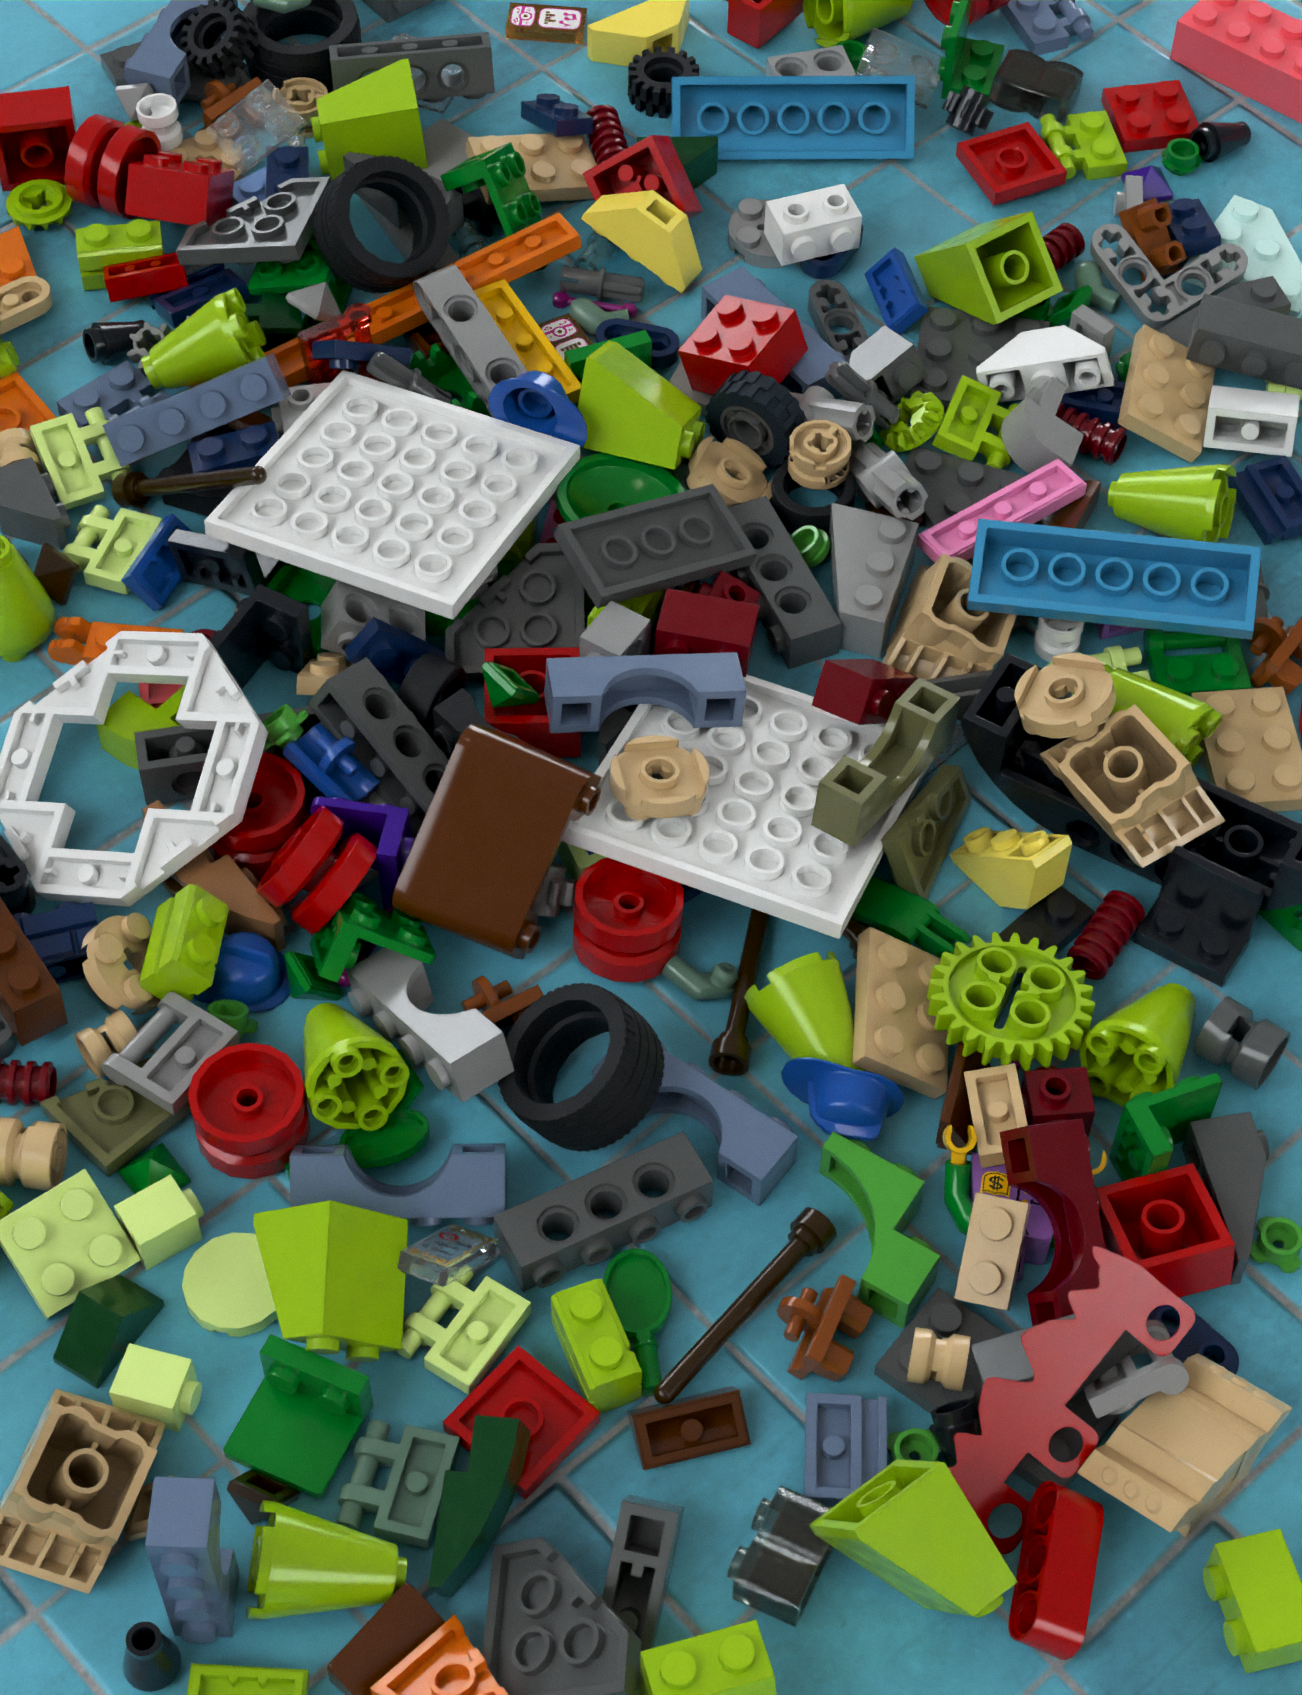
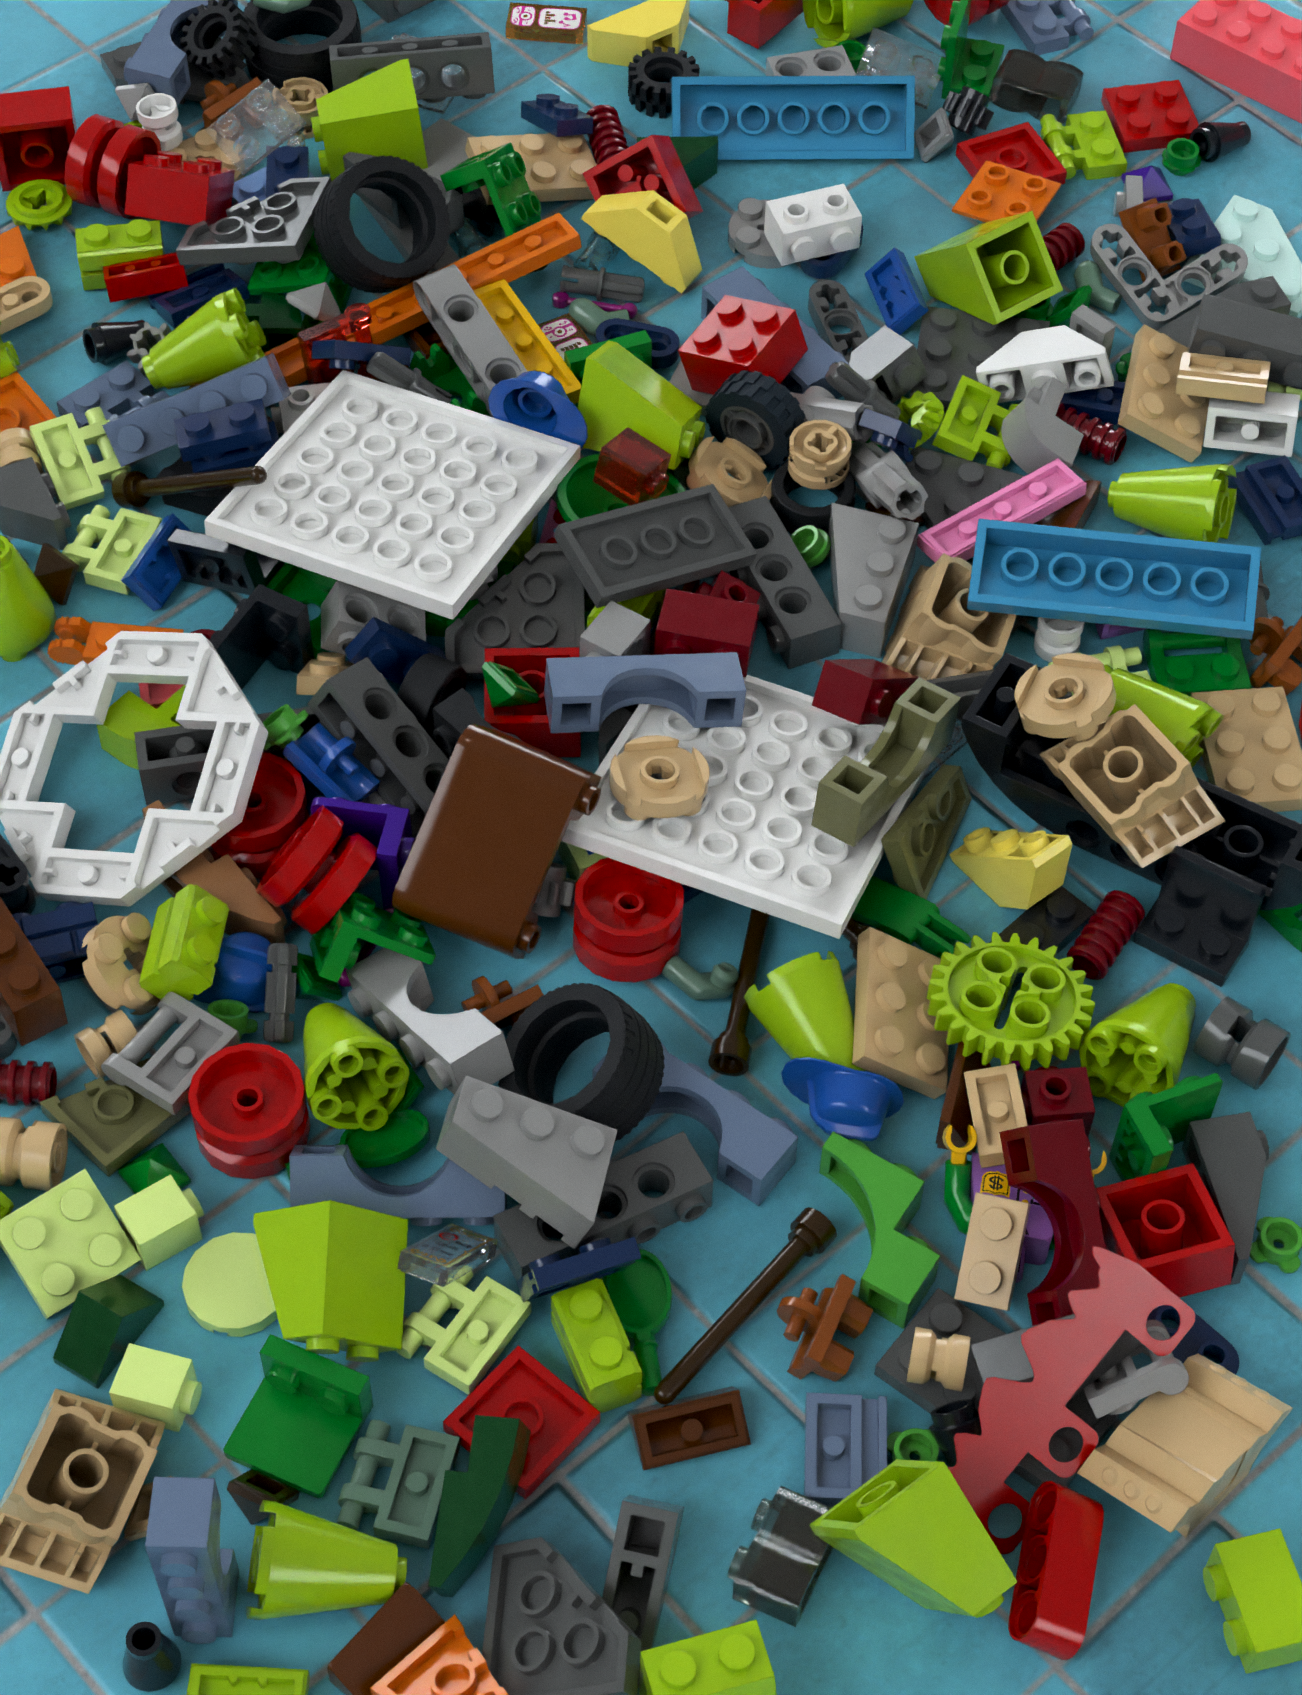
none -> dark blue plate [174,398,272,462]
none -> dark grey axle [263,943,298,1043]
none -> light grey wedge [436,1076,617,1249]
none -> dark blue plate [516,1237,642,1302]
none -> clear red brick [593,427,671,505]
none -> dark blue plate [858,408,922,462]
none -> light grey slope [914,107,954,163]
none -> orange hinge [952,160,1061,223]
none -> tan plate [1175,352,1271,404]

